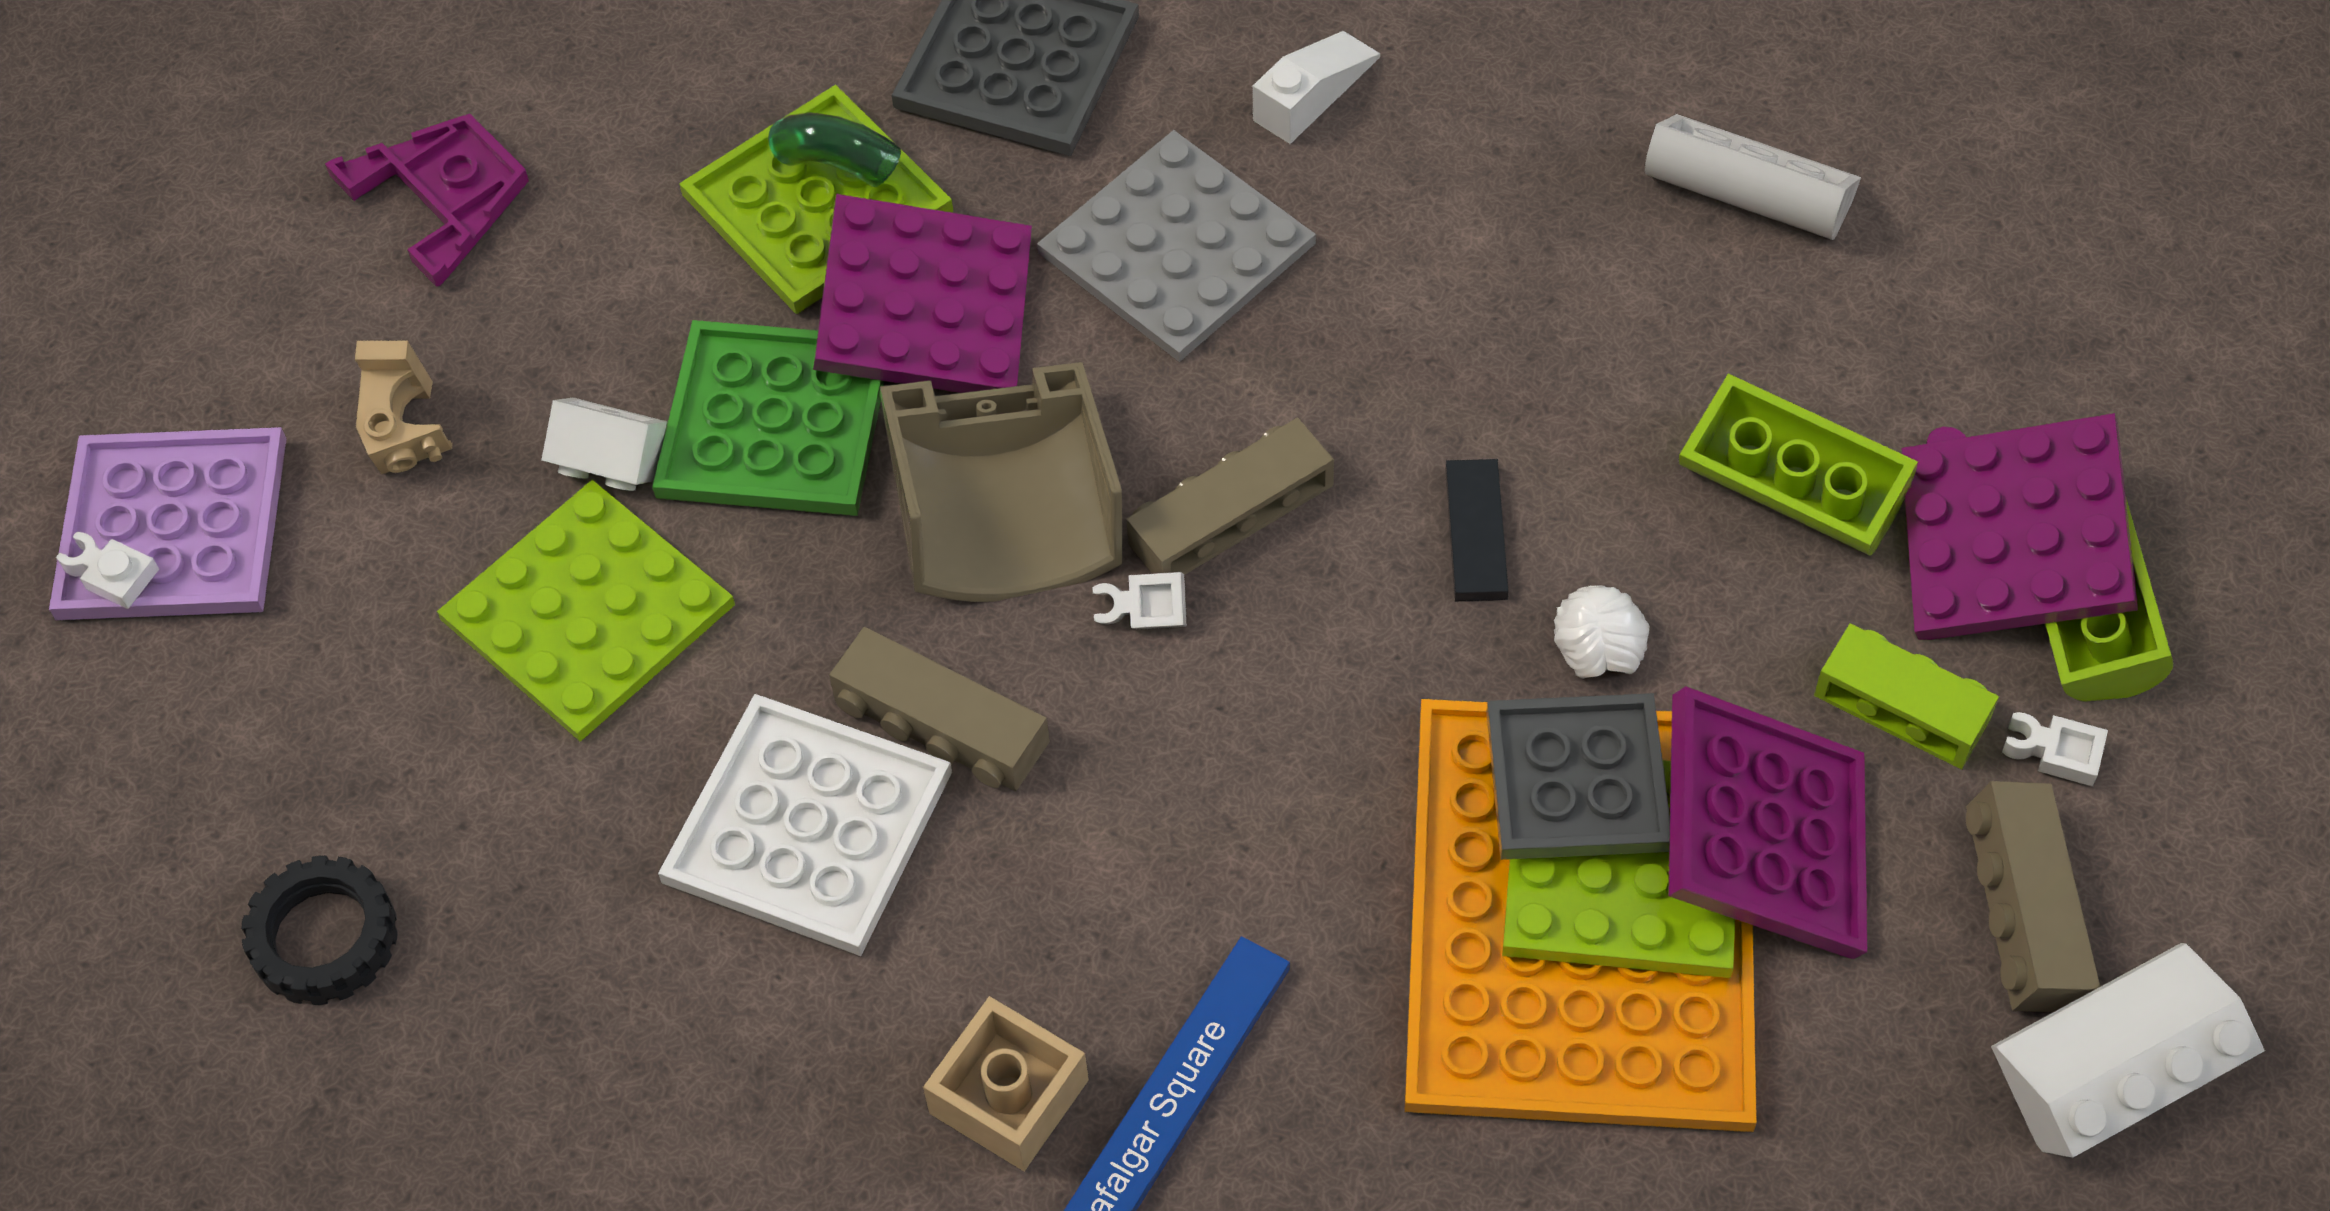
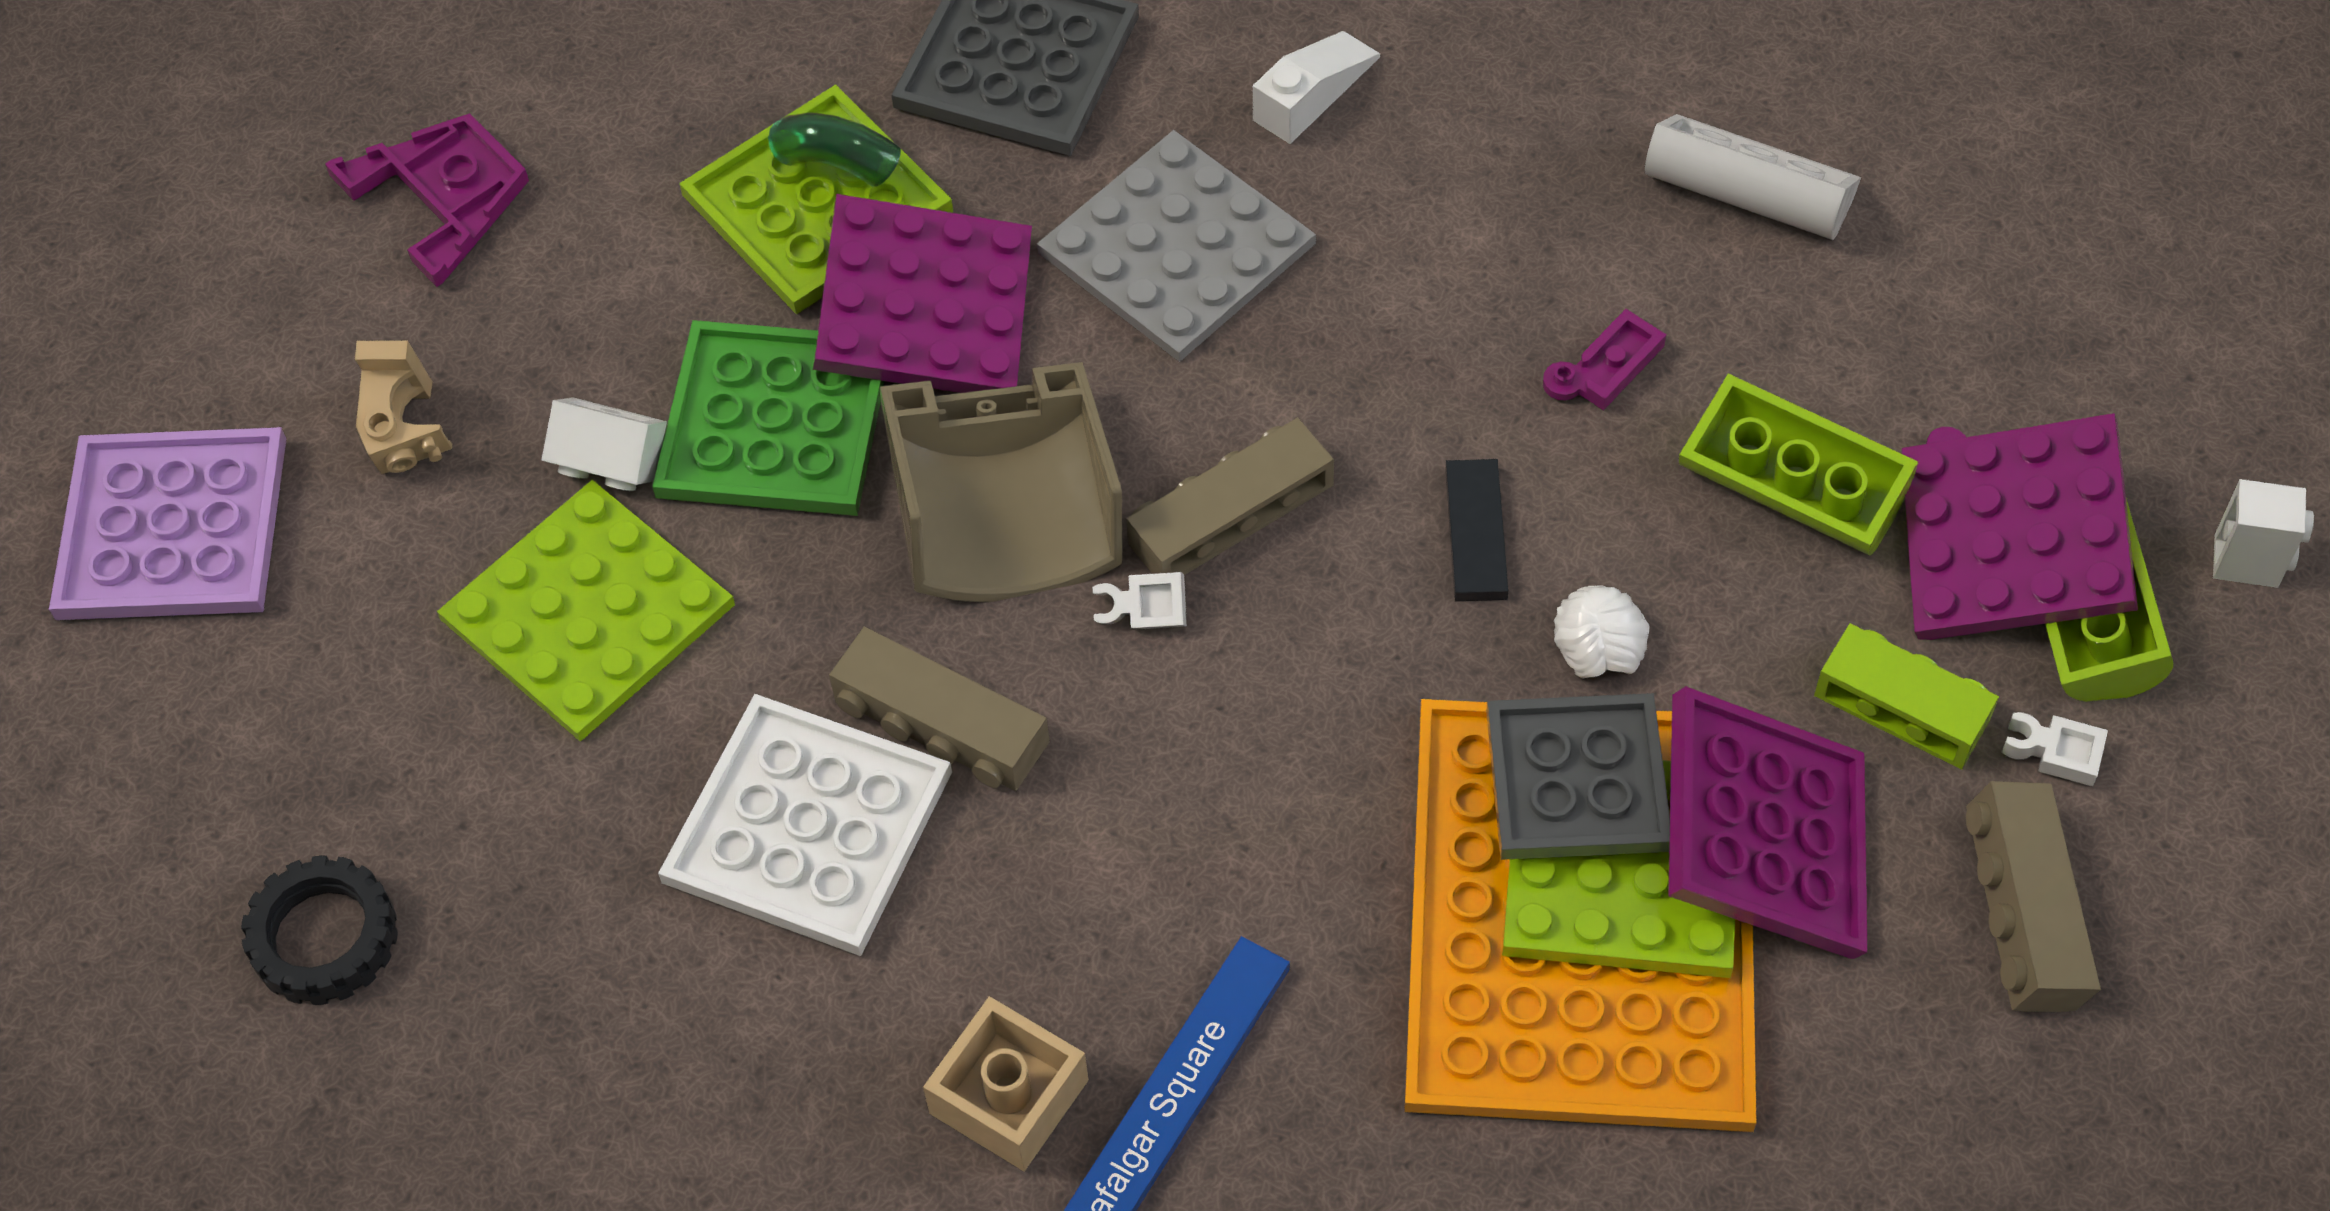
white plate [56,532,159,609] -> none
white slope [1991,943,2265,1158] -> none
none -> magenta hinge [1543,309,1667,411]
none -> white brick [2213,479,2314,588]

